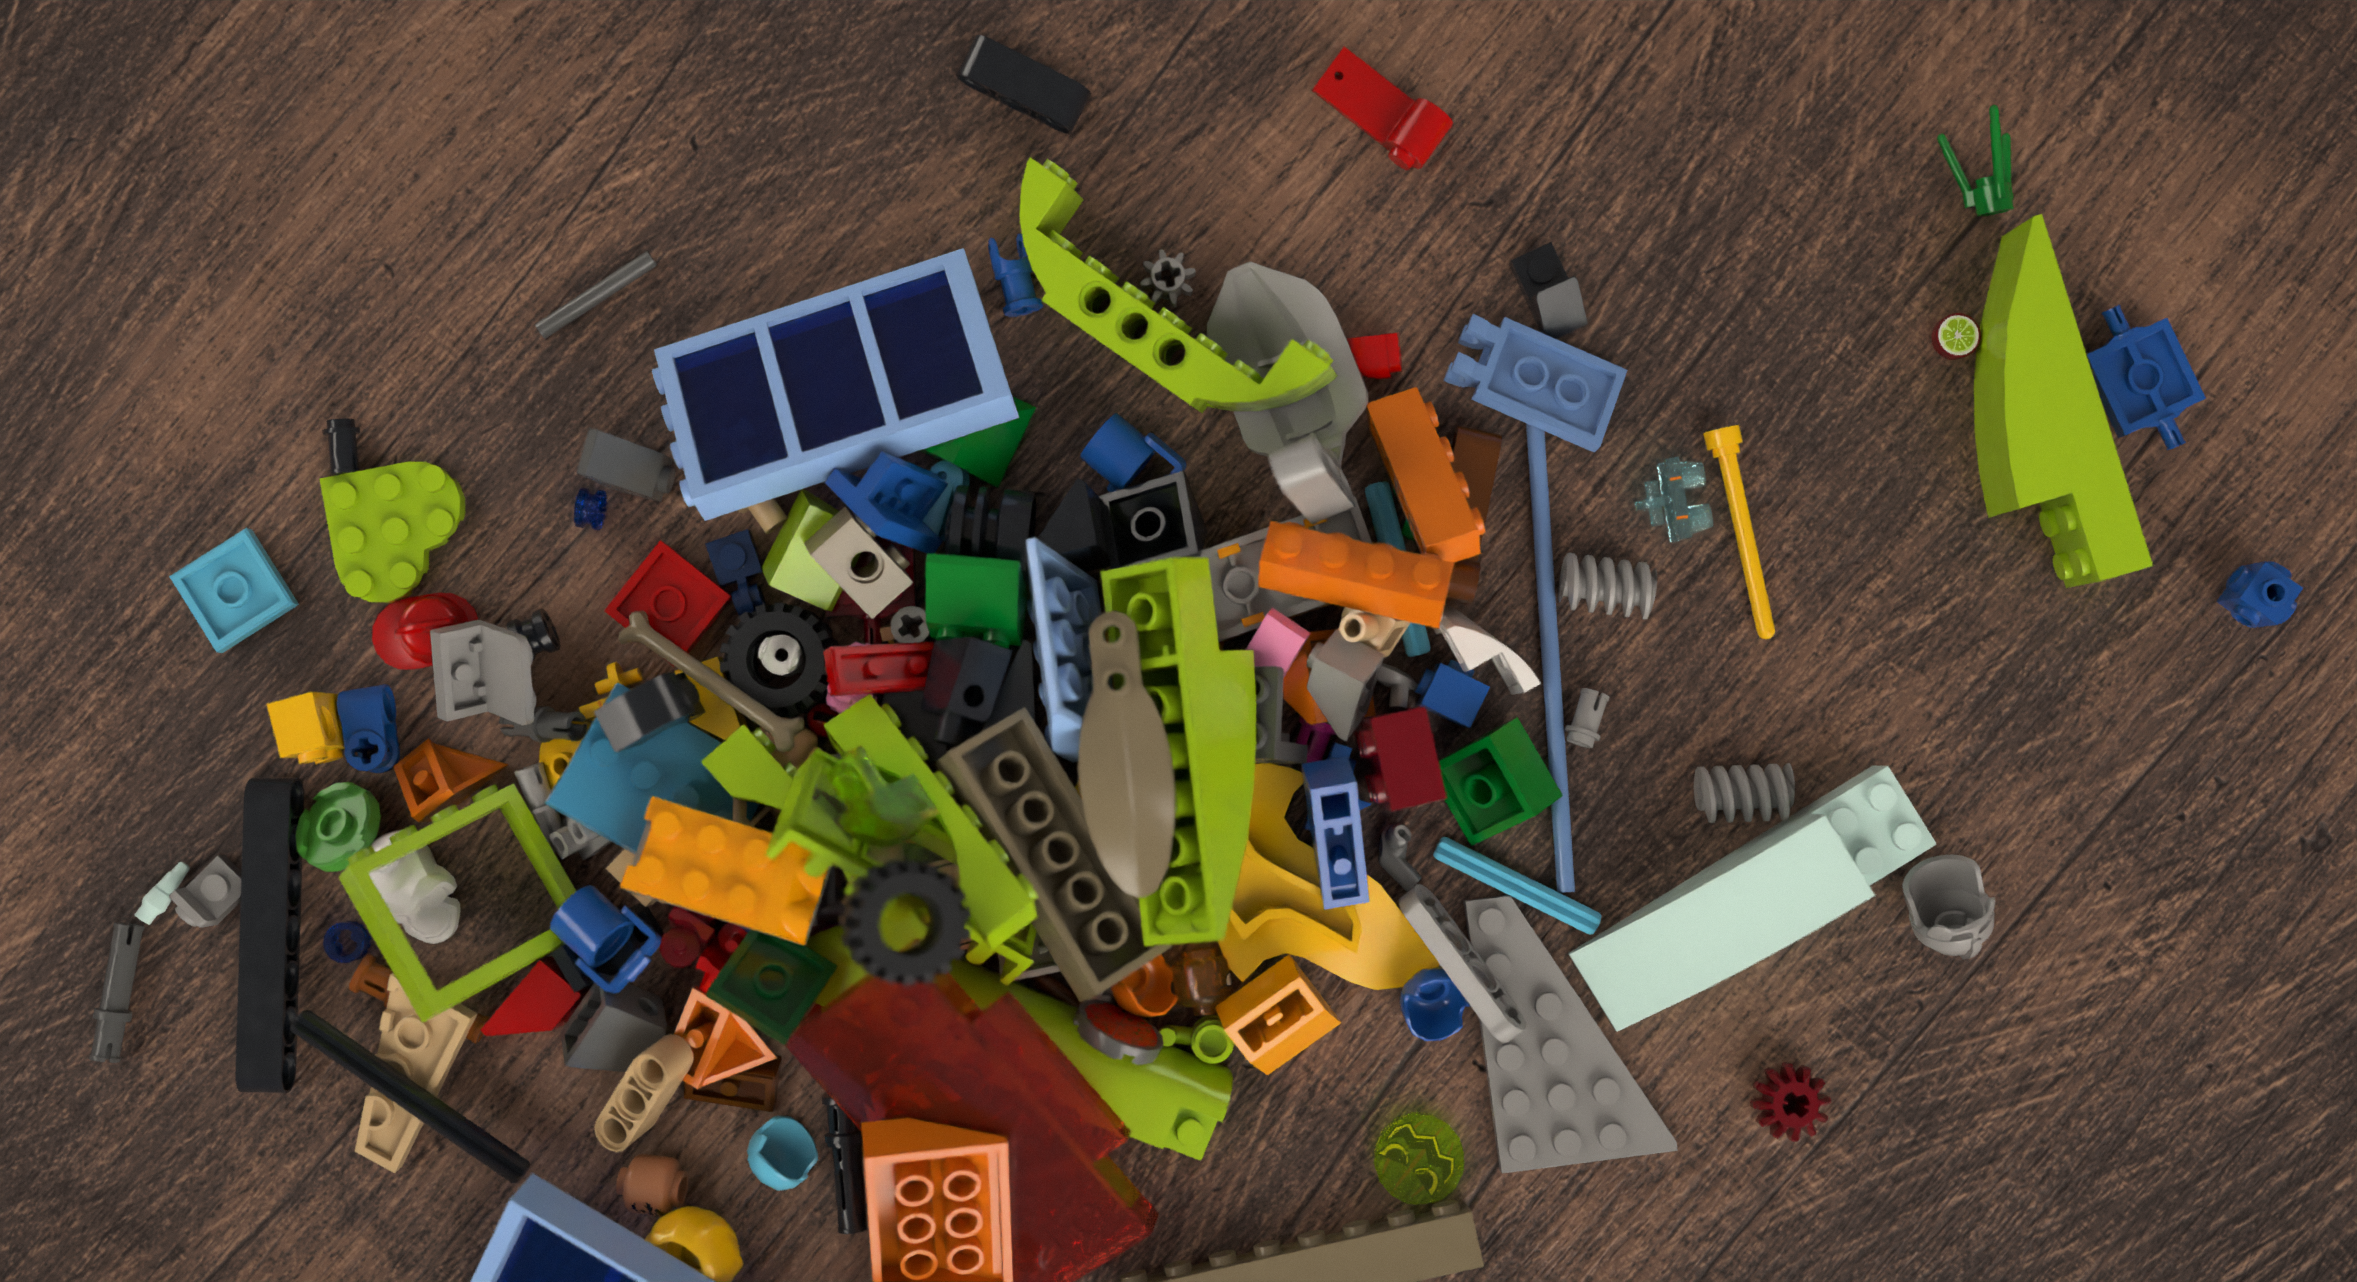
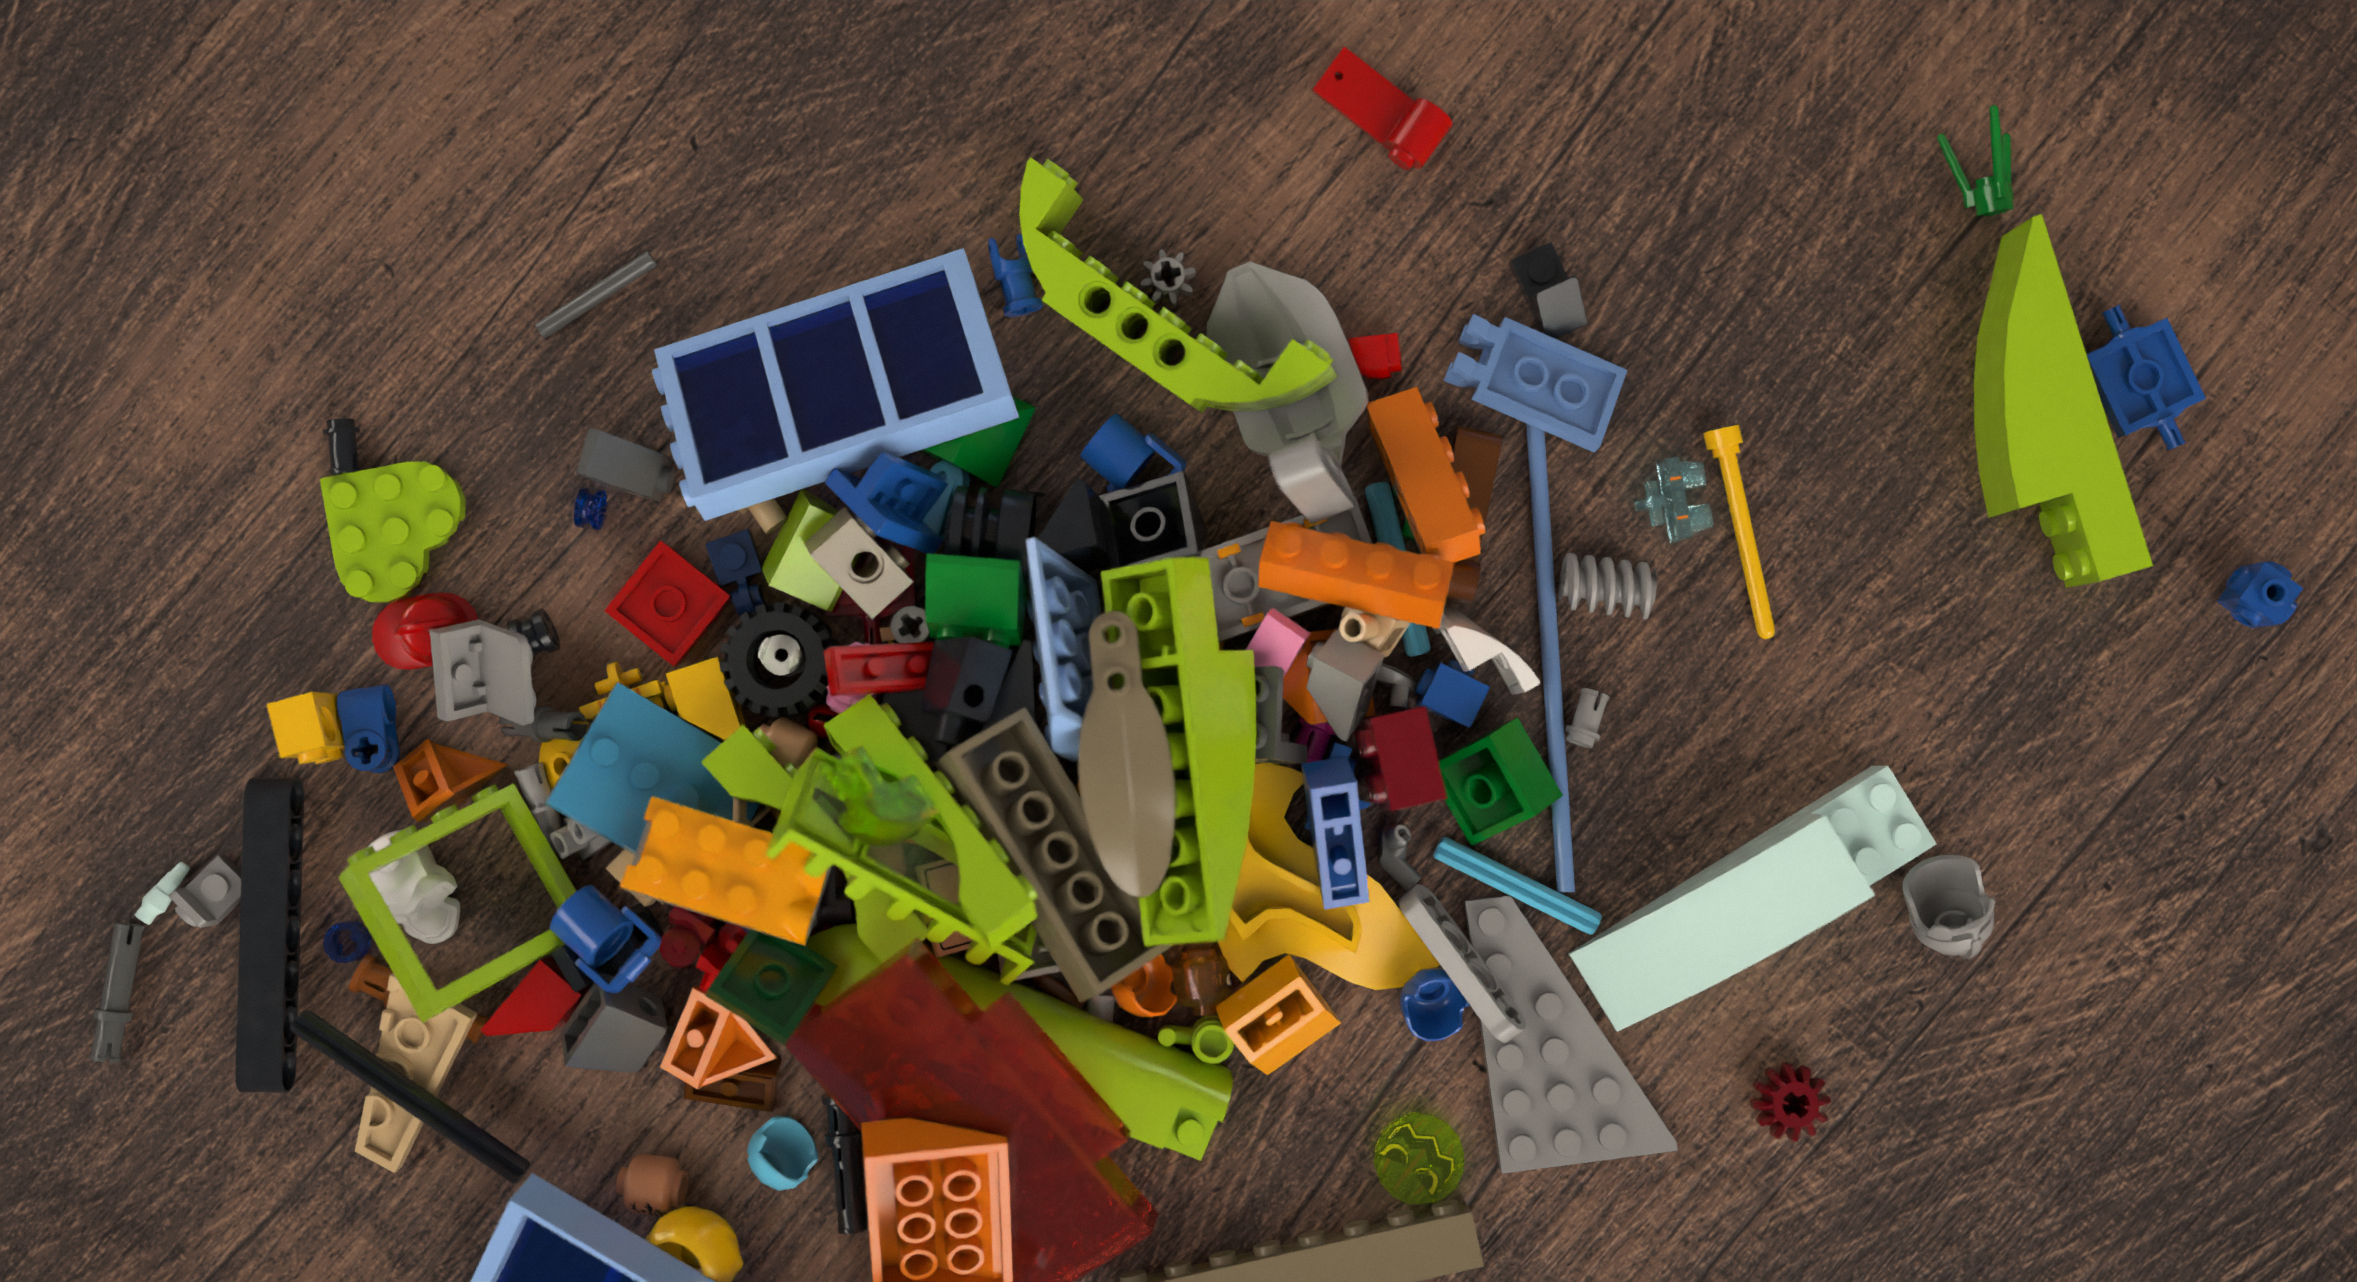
medium azure plate [169,528,299,653] -> none
bright green tile [295,782,381,872] -> none
black brick [594,670,705,753] -> none
tan beam [595,1034,693,1152] -> none
dark tan piece [619,611,804,752] -> none
black tyre [839,860,971,986] -> none
black beam [956,35,1091,134] -> none
tile [1073,999,1164,1065] -> none
light grey piece [1693,763,1795,823] -> none
tile [1931,313,1981,360] -> none

